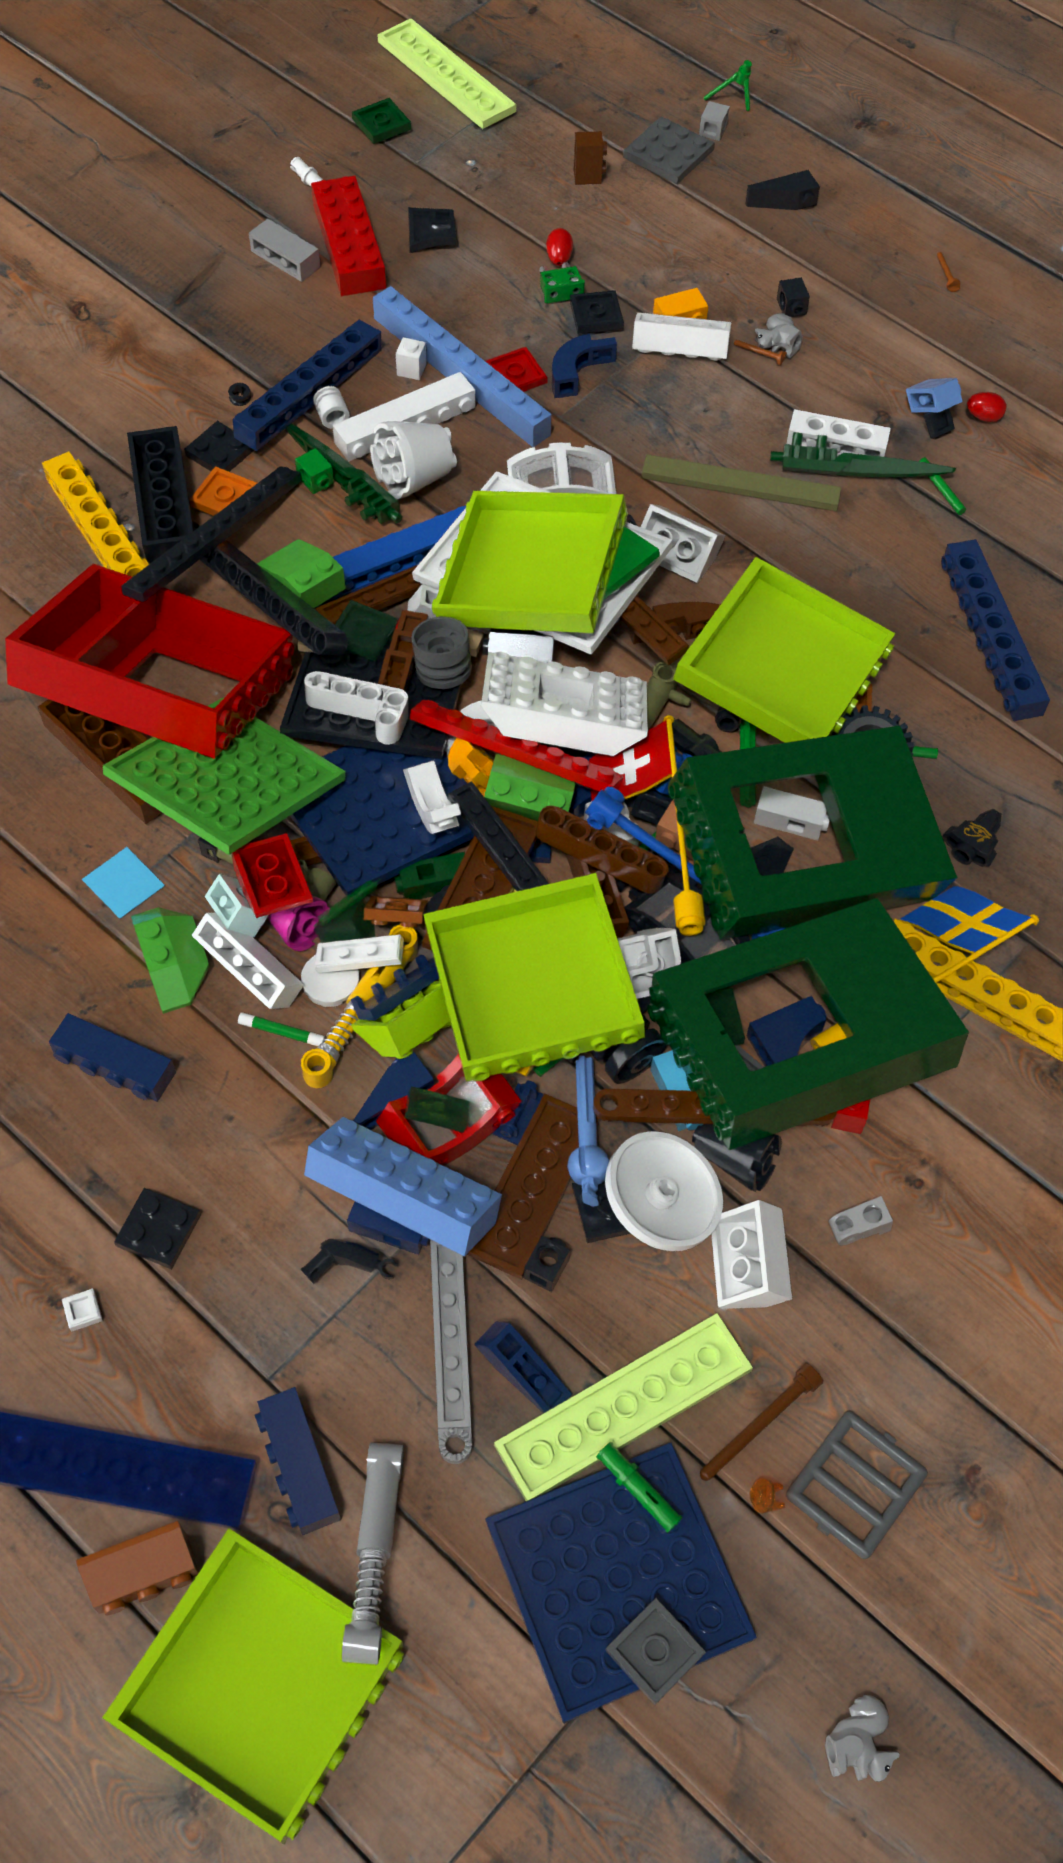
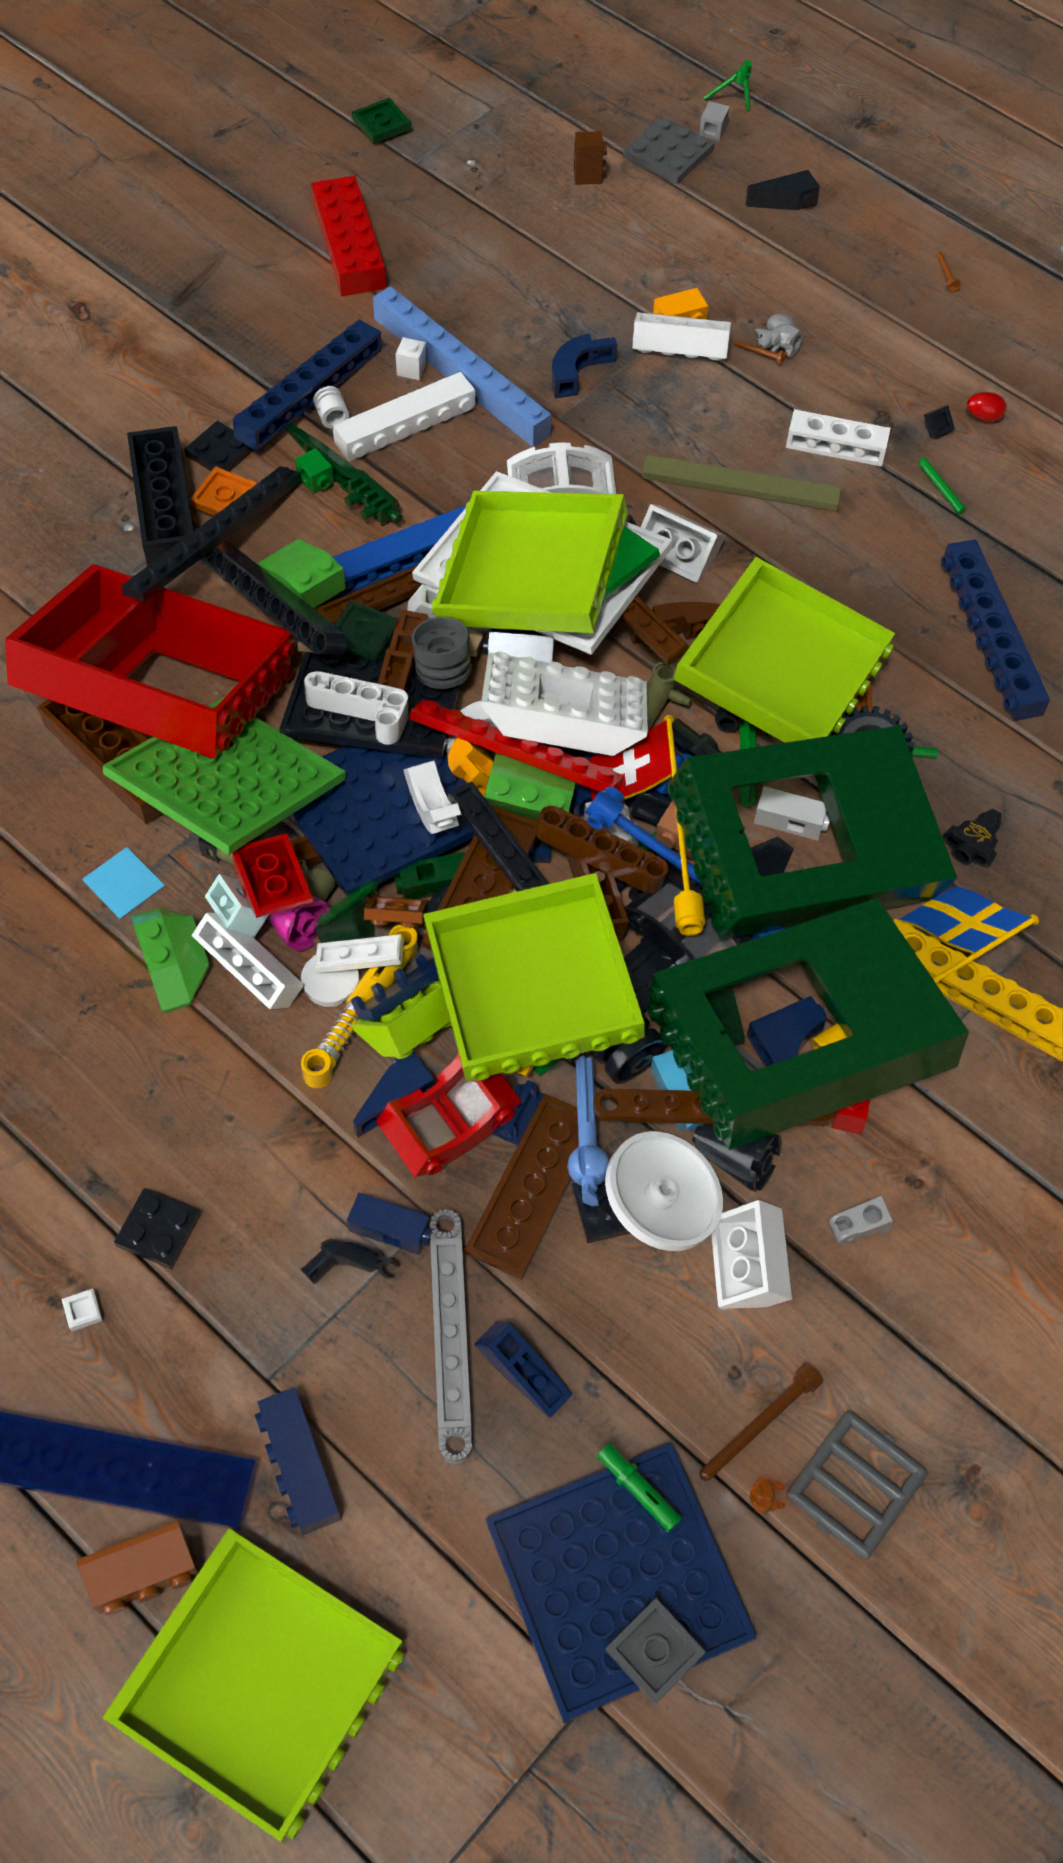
yellow brick [42,451,149,577] -> none
dark blue brick [49,1013,176,1102] -> none
black bush [228,383,251,406] -> none
green bar [238,1012,325,1046] -> none
light grey brick [249,218,320,282] -> none
white pin [290,157,323,186] -> none
medium blue brick [304,1117,502,1256] -> none
light grey piece [342,1442,404,1665] -> none
white cone [370,421,457,499] -> none
yellowish green plate [378,18,516,129] -> none
clear green plate [404,1086,470,1132] -> none
black plate [408,207,456,253] -> none
red tile [485,347,548,392] -> none
yellowish green plate [494,1313,753,1502] -> none
black brick [524,1236,570,1292] -> none
green piece [539,262,585,303] -> none
red animal [546,228,573,266] -> none
black plate [570,290,624,334] -> none
white brick [618,928,681,999] -> none
dark green piece [770,432,956,477] -> none
black brick [777,277,810,317] -> none
light grey animal [825,1695,899,1782] -> none
medium blue brick [906,378,963,413] -> none

